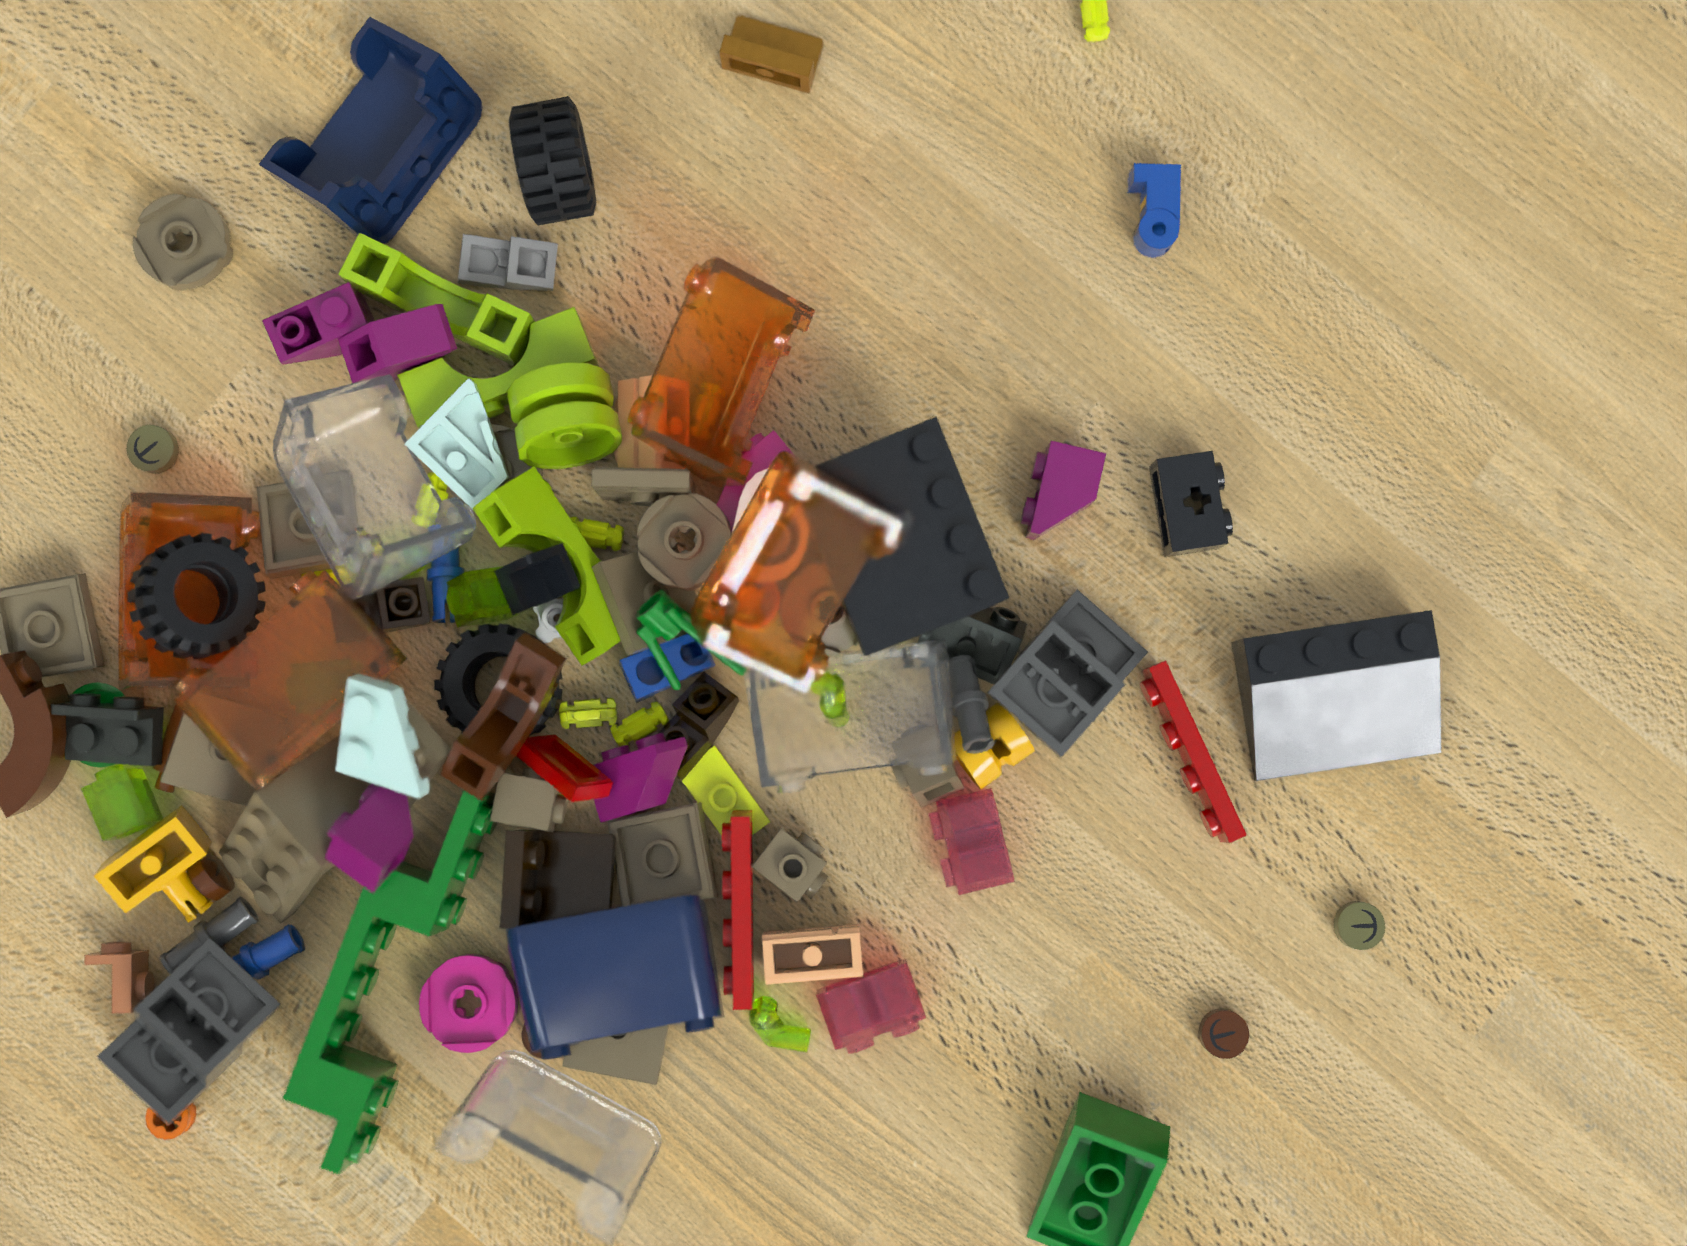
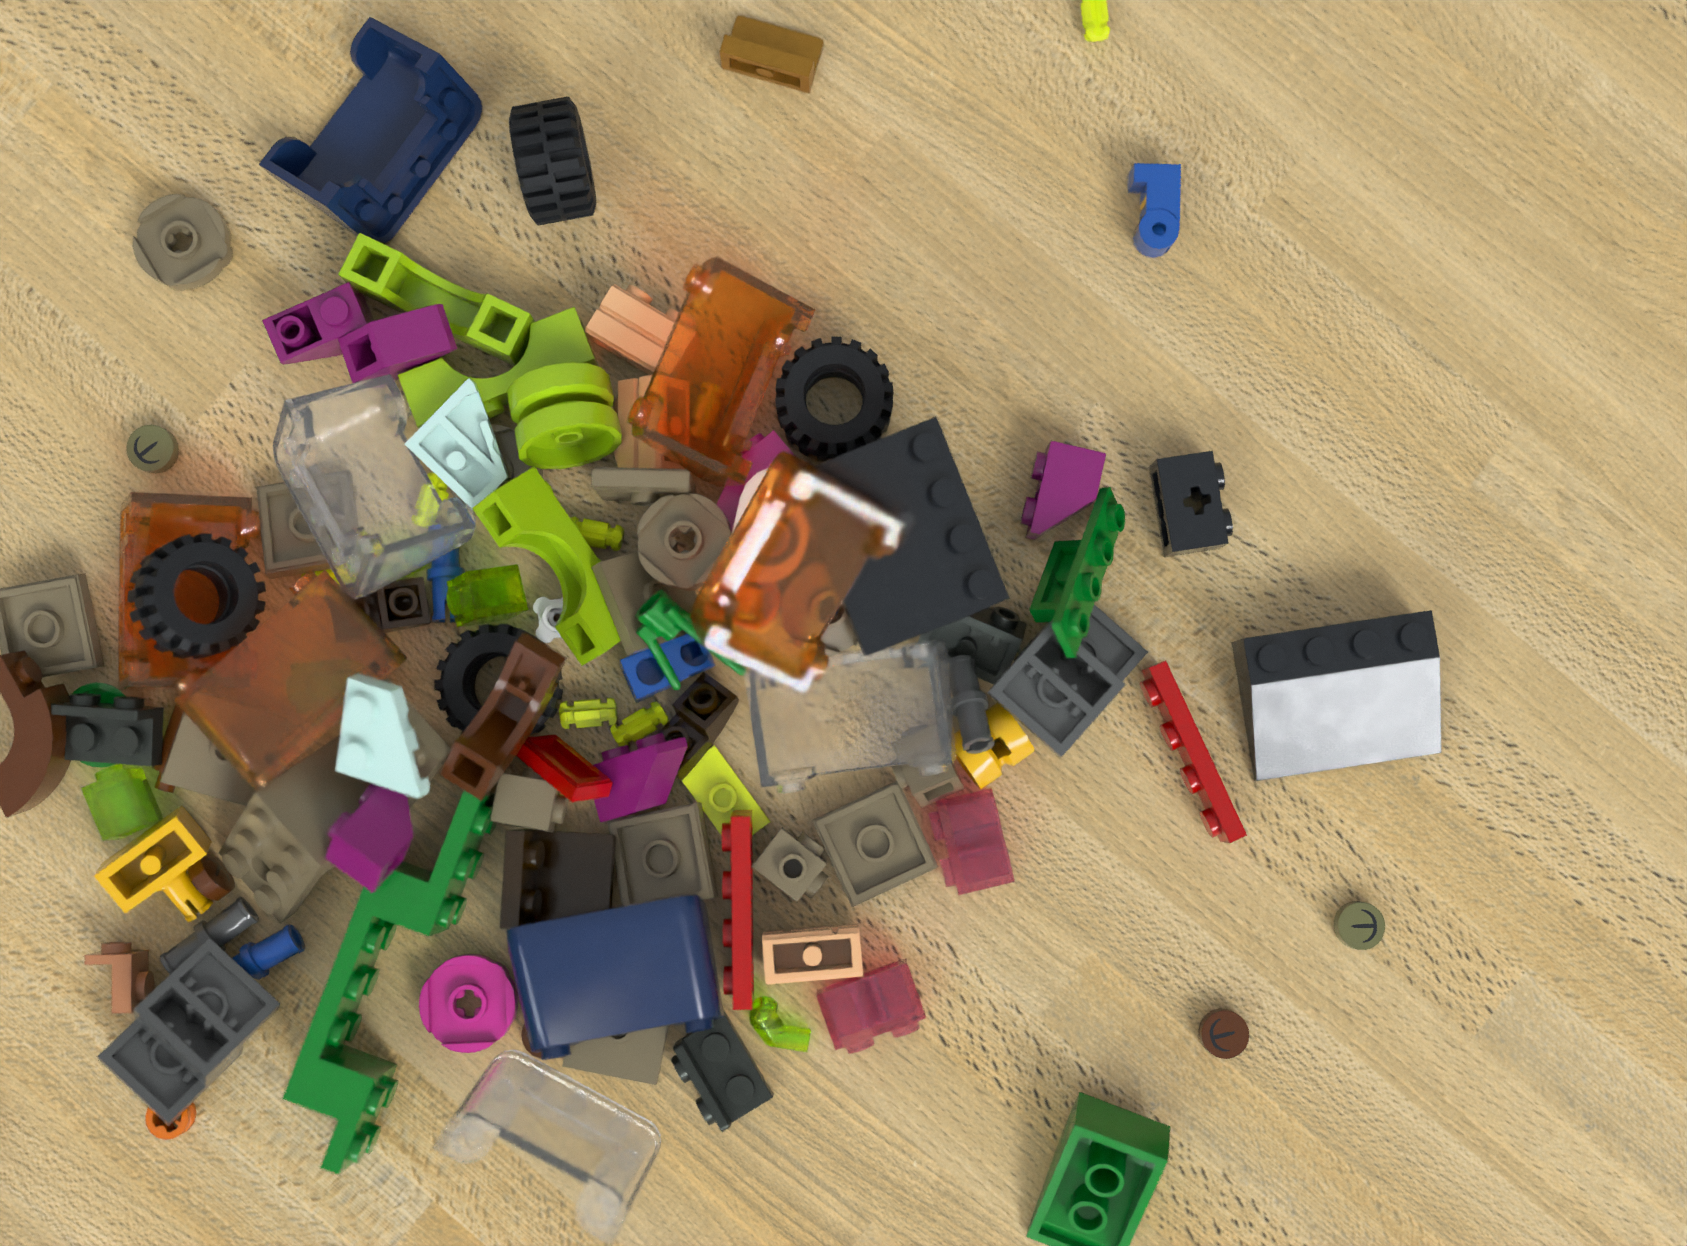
light grey slope [457,234,558,291] -> none
black panel [494,543,580,615] -> none
clear neon green arm [810,669,850,727] -> none
none -> light nougat brick [585,284,697,378]
none -> pearl dark grey bracket [671,1012,774,1132]
none -> black tyre [775,336,894,462]
none -> dark tan plate [812,781,938,907]
none -> green bracket [1029,487,1125,658]

